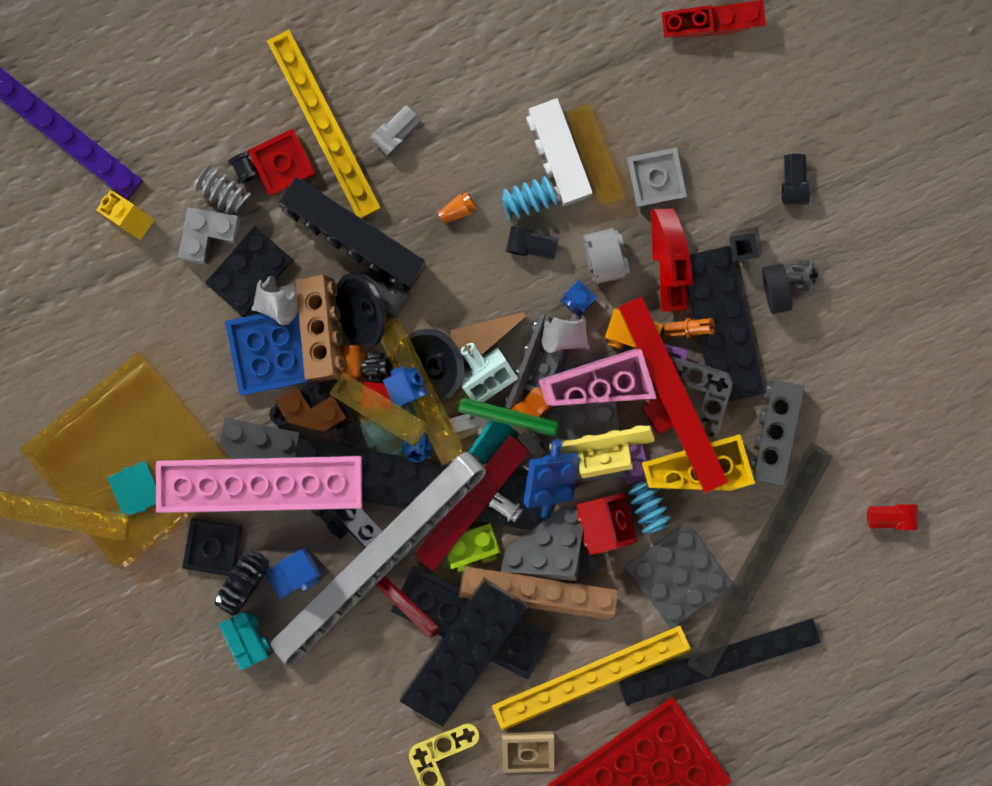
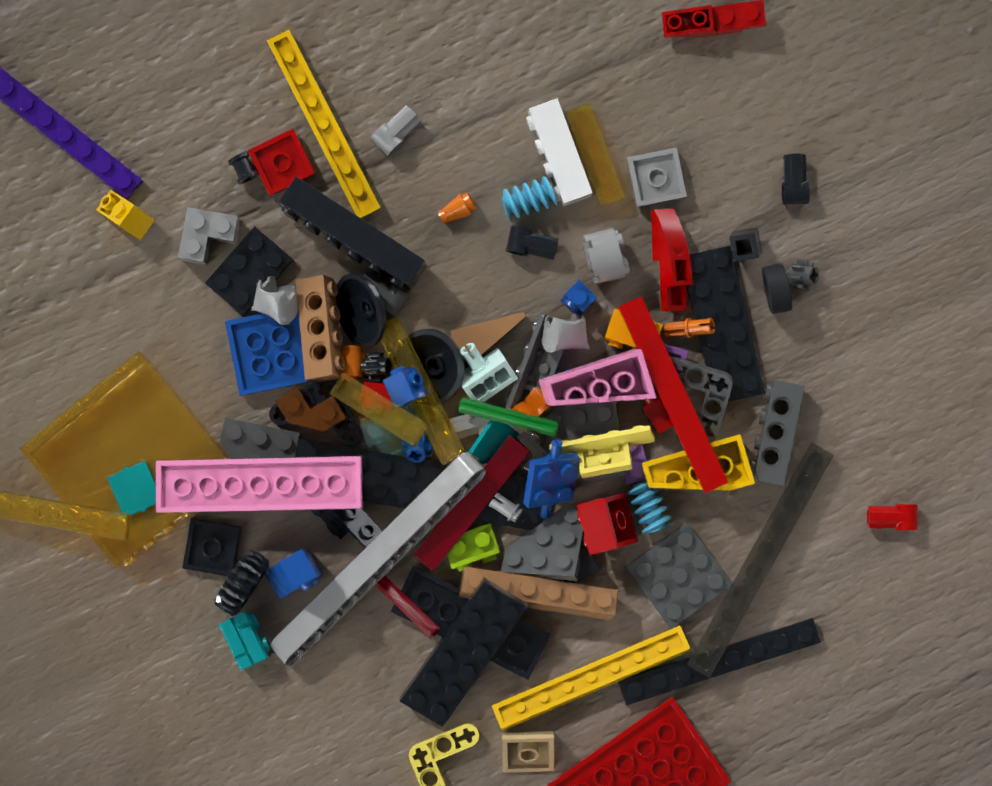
light grey piece [194,165,252,216] -> none

